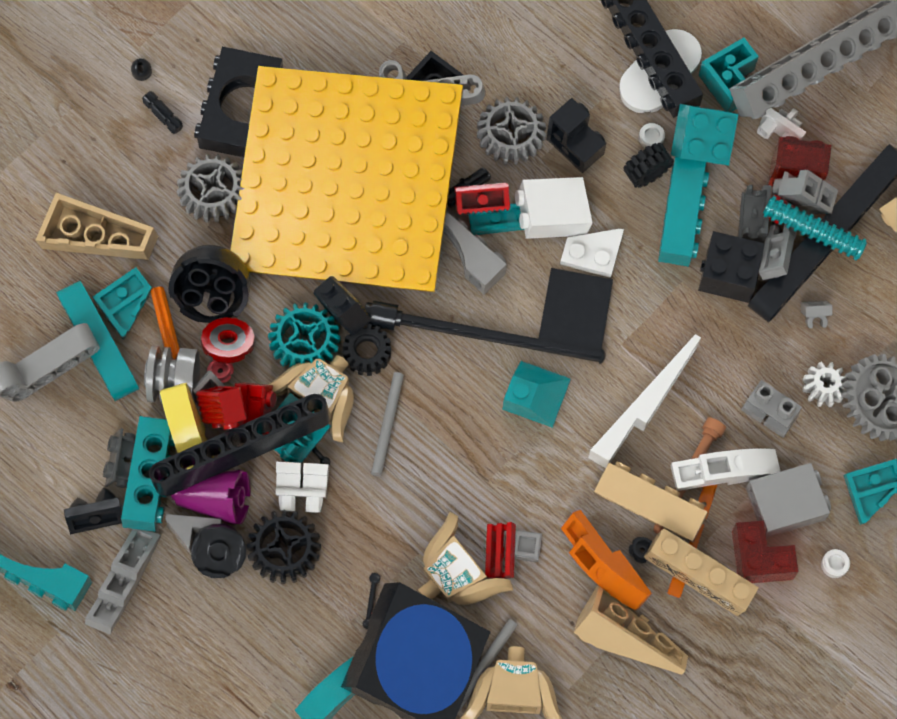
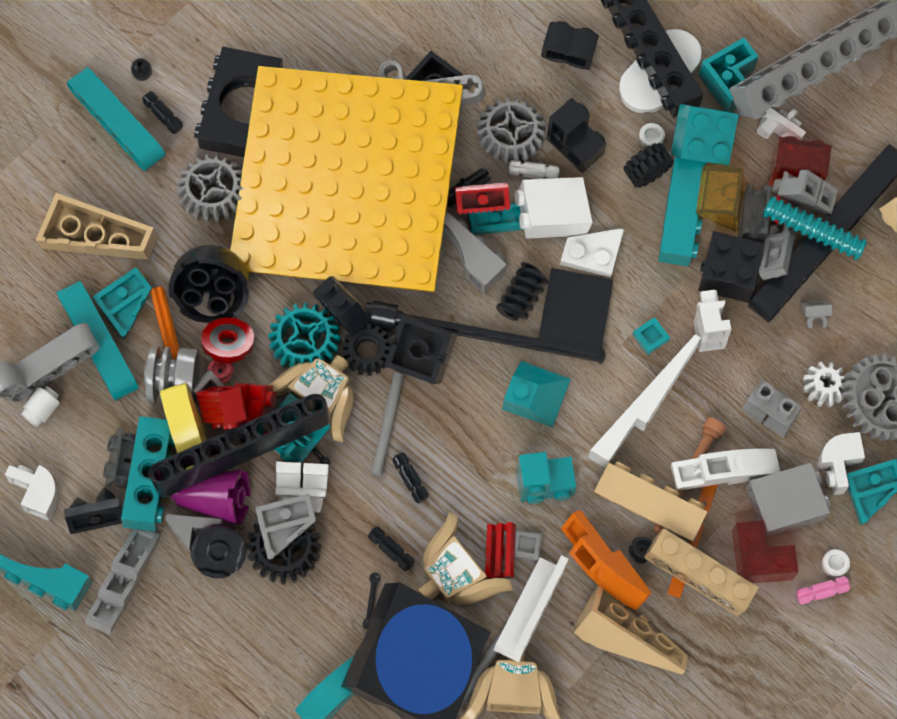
none -> white brick [5,465,59,521]
none -> white brick [21,386,60,427]
none -> teal beam [66,67,166,171]
none -> light grey wing [255,494,316,560]
none -> black axle [368,526,415,571]
none -> black brick [385,315,458,384]
none -> black axle [393,452,428,503]
none -> white fence [494,555,569,662]
none -> black piece [496,262,549,321]
none -> white axle [508,159,560,179]
none -> teal brick [516,452,576,504]
none -> black brick [541,21,599,70]
none -> teal tile [632,317,670,355]
none -> white hips [693,290,732,352]
none -> clear yellow slope [696,165,746,232]
none -> bright pink axle [796,576,850,604]
none -> white brick [817,432,865,495]

